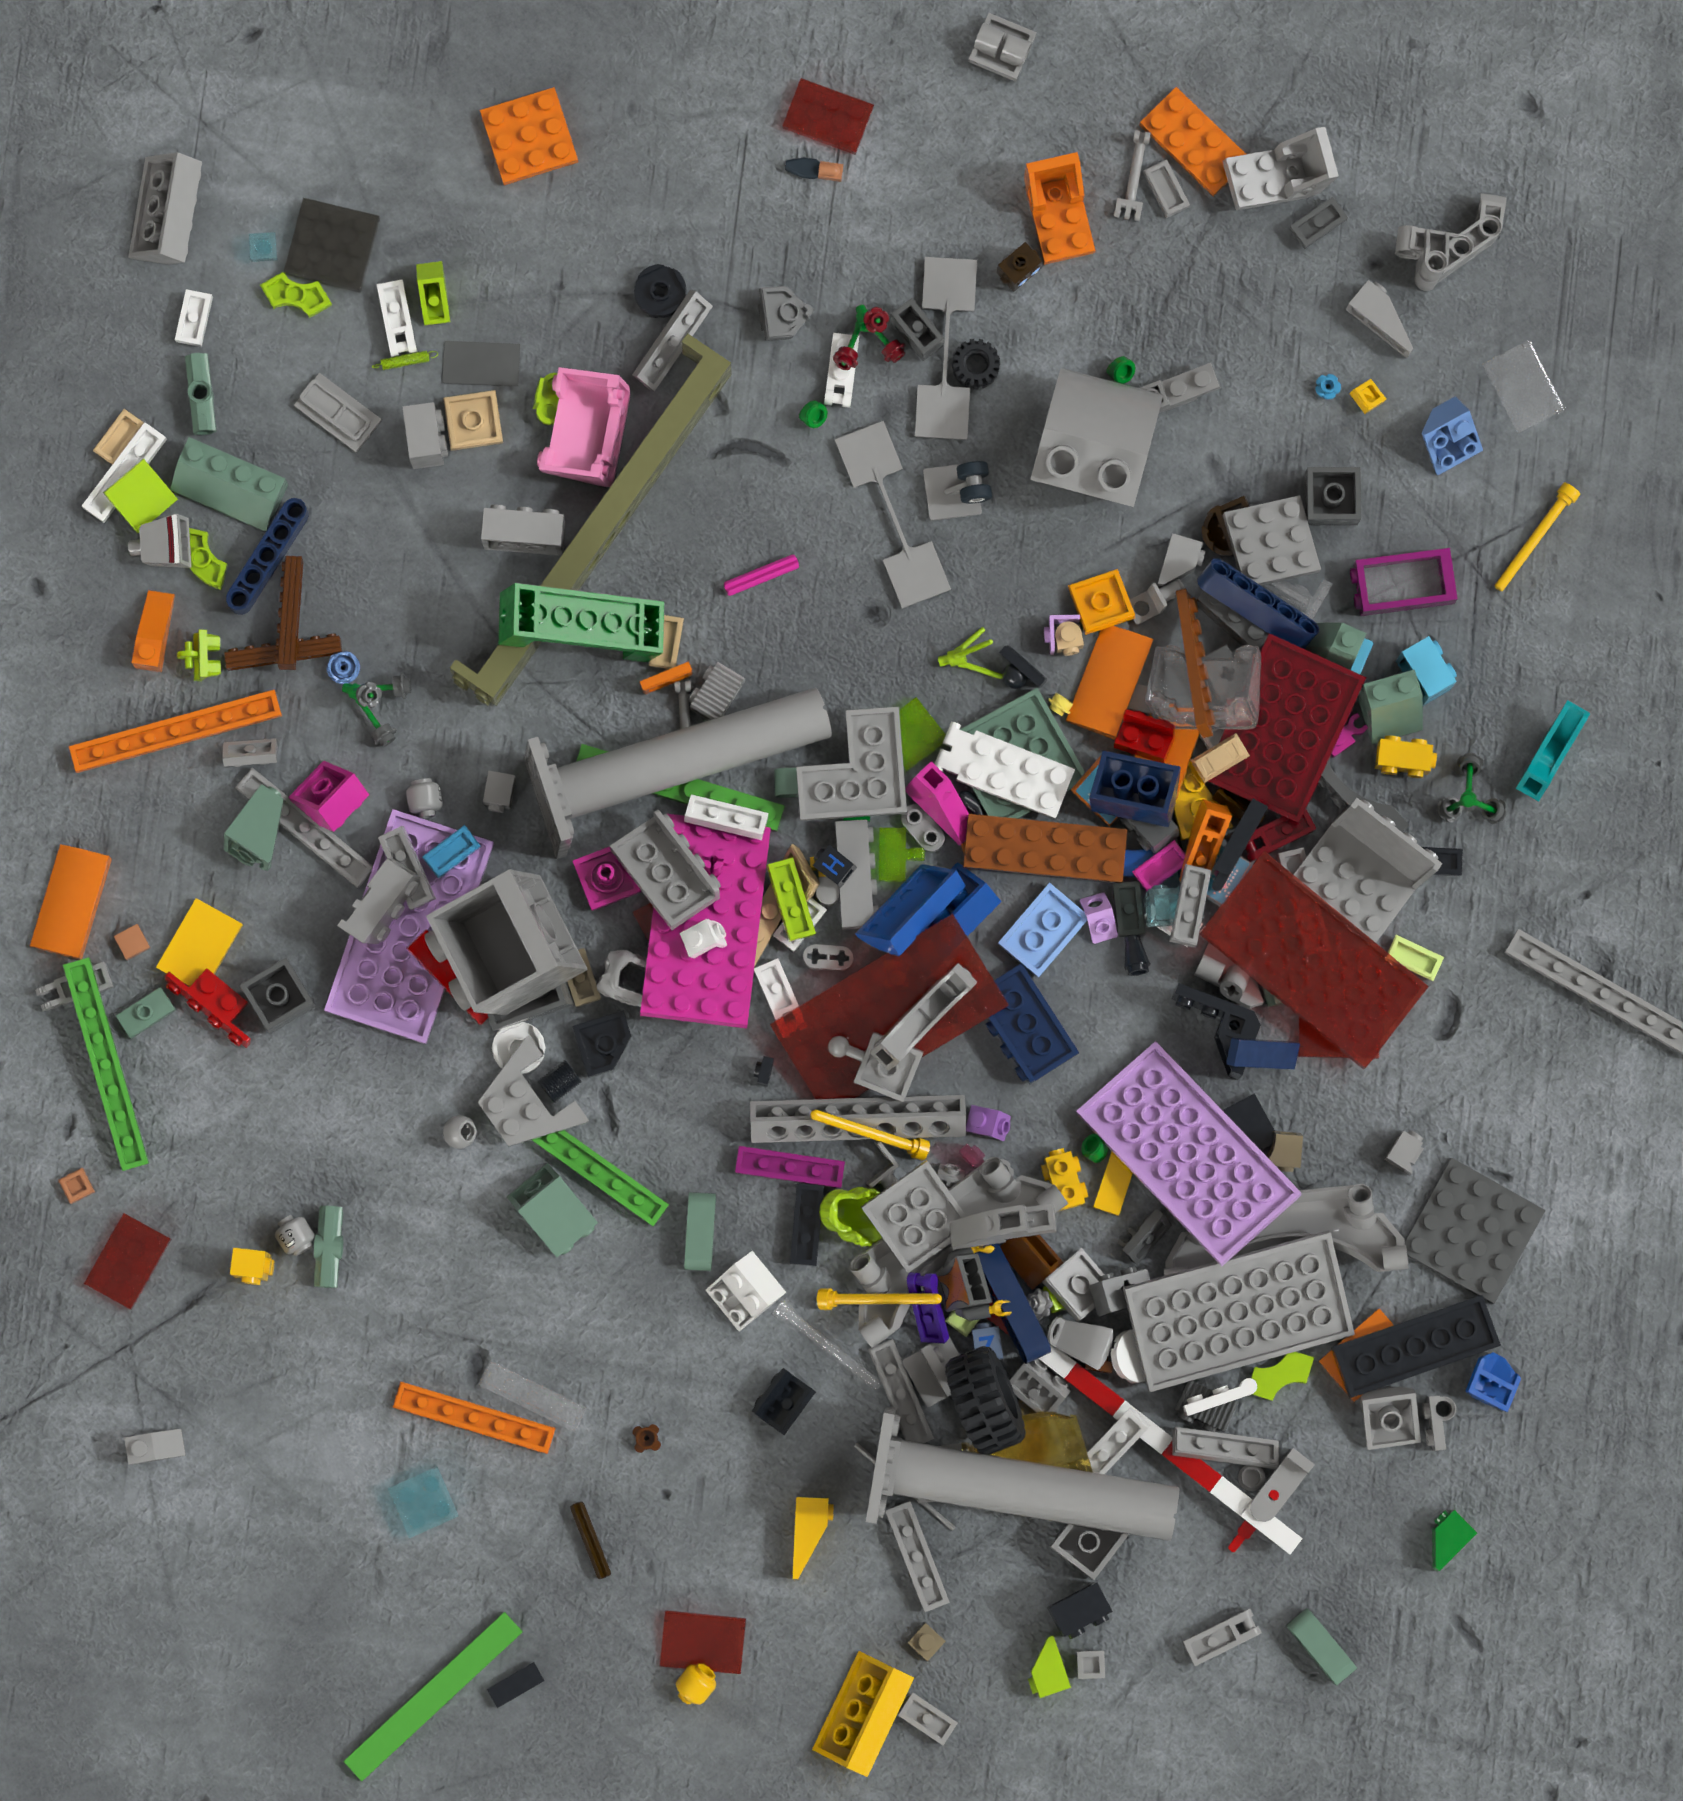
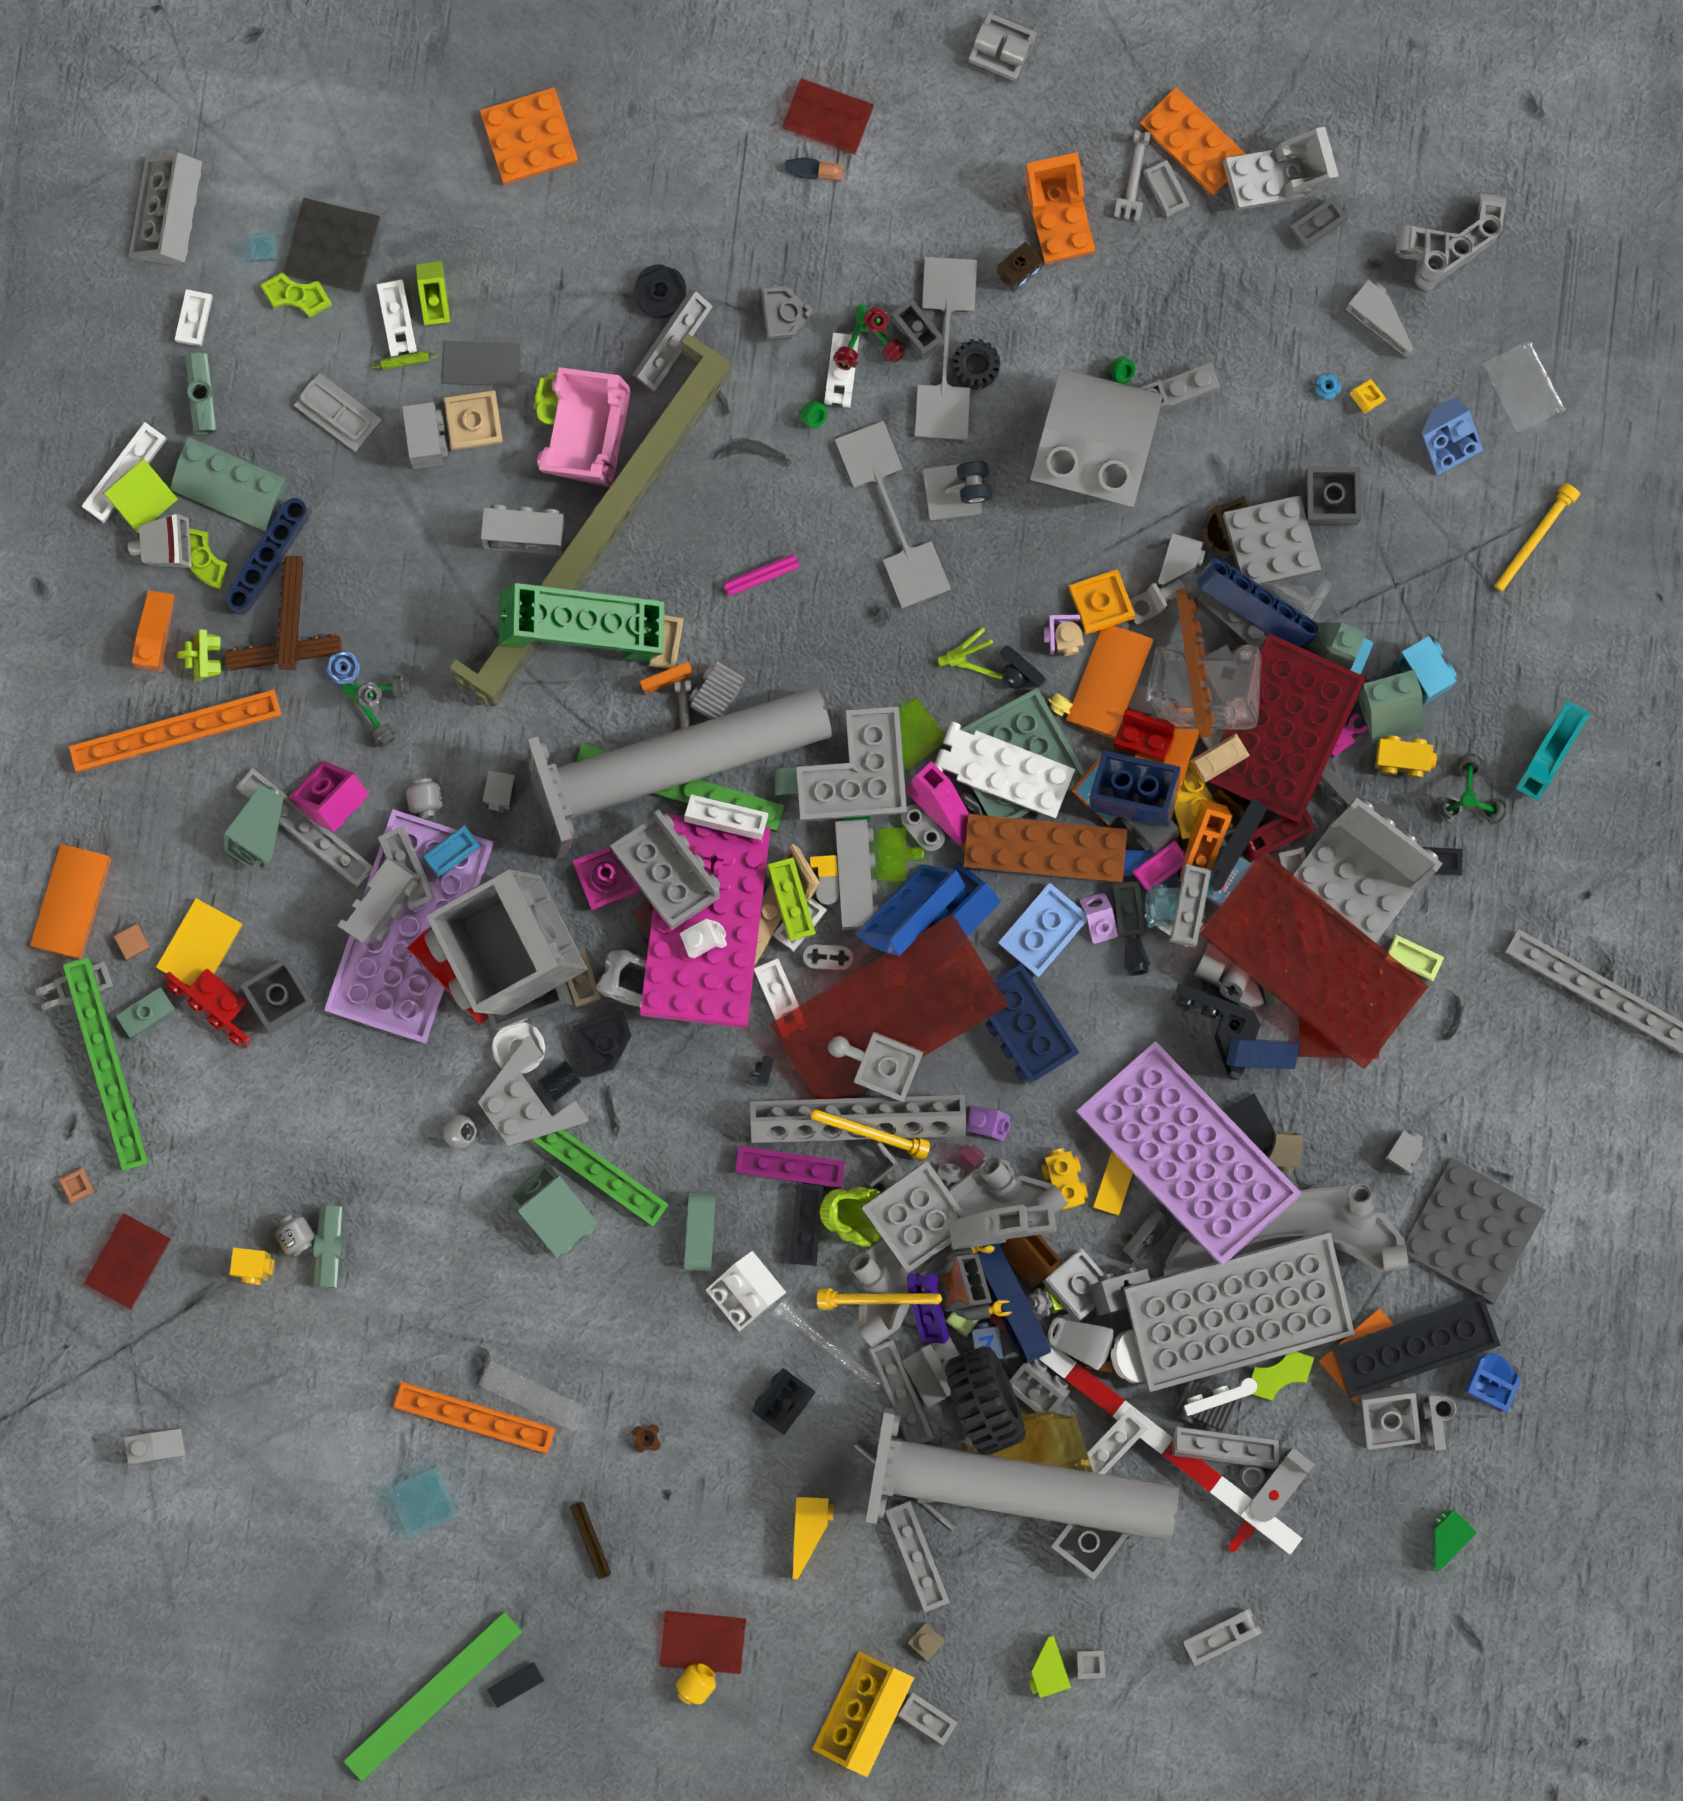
tan tile [93,409,144,465] -> none
light grey plate [222,738,278,767] -> none
black brick [813,845,857,888] -> none
light grey arch [869,963,977,1071] -> none
black brick [1047,1582,1113,1639] -> none
green tile [1081,1133,1109,1163] -> none
sand green beam [1286,1608,1357,1686] -> none
window [1350,548,1458,616] -> none

